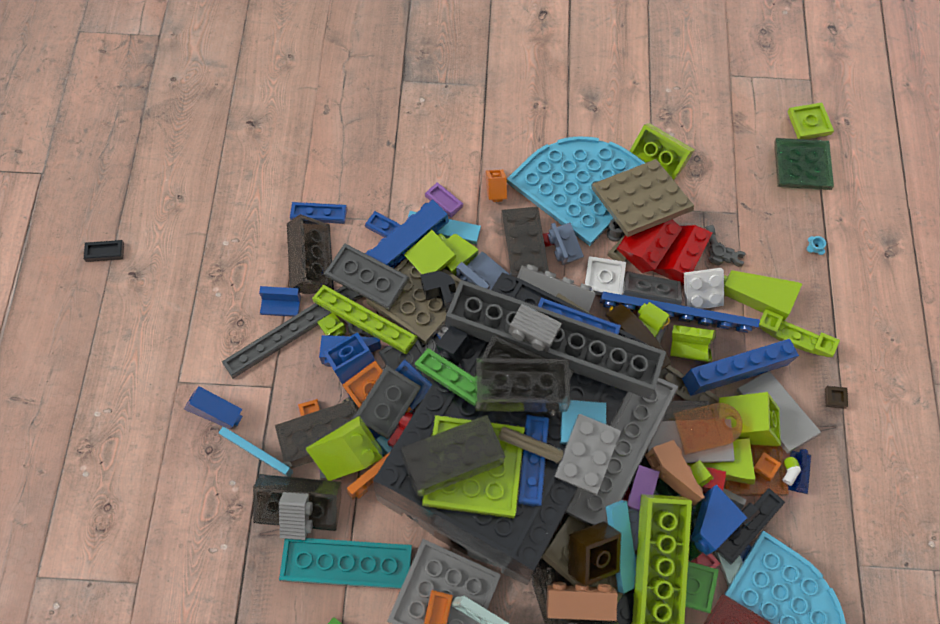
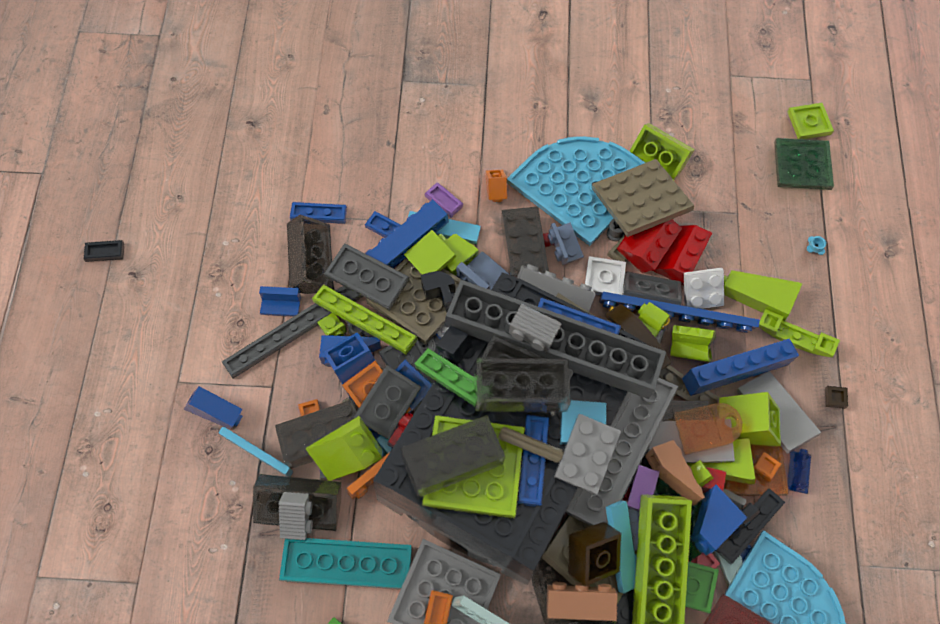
dark grey piece [705,225,746,267] -> none
white arm [783,457,801,486] -> none

